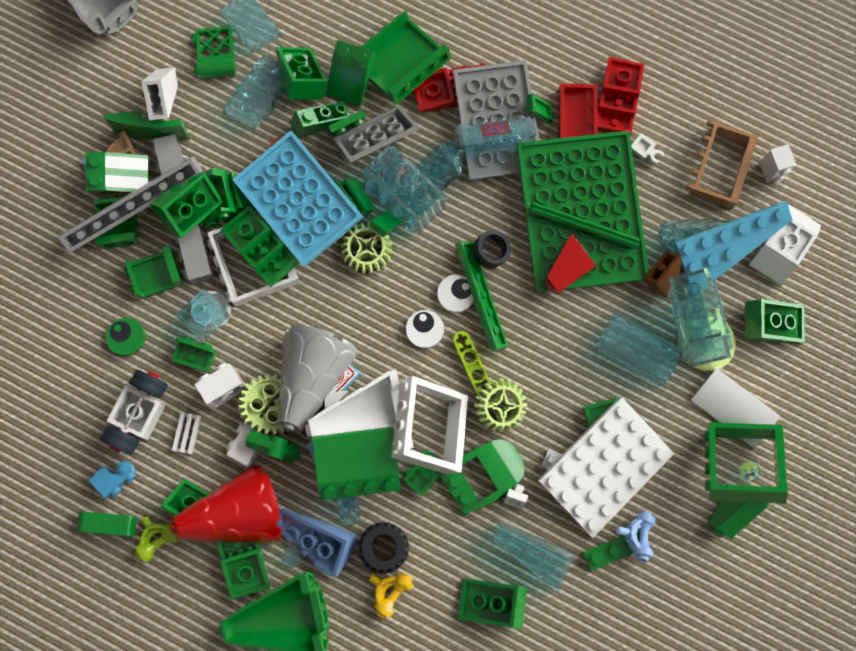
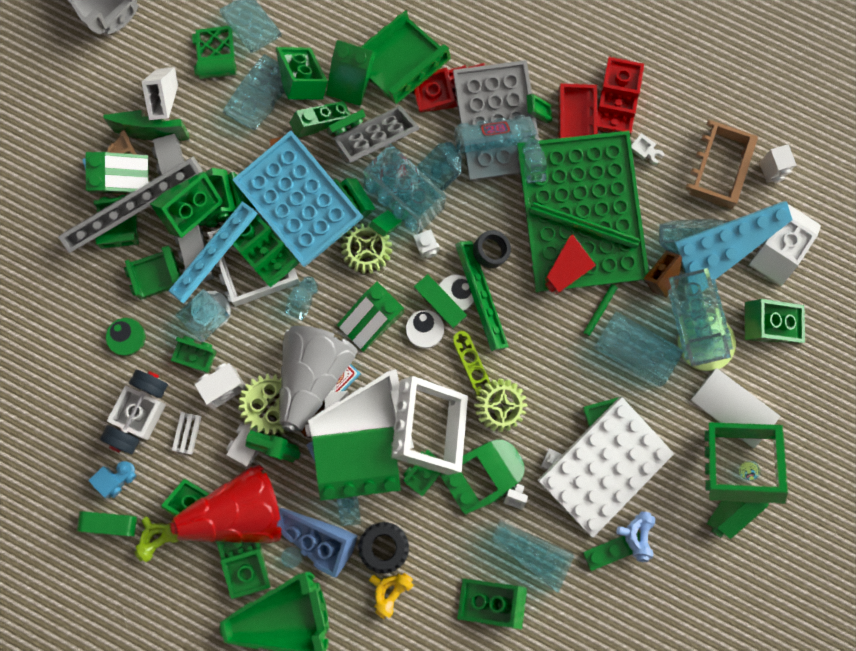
none -> medium azure tile [169,201,258,303]
none -> clear light blue brick [285,276,318,321]
none -> green slope [337,281,405,352]
none -> white bracket [413,229,439,258]
none -> green tile [414,274,467,329]
none -> clear light blue brick [522,138,547,183]
none -> green bar [583,284,618,336]

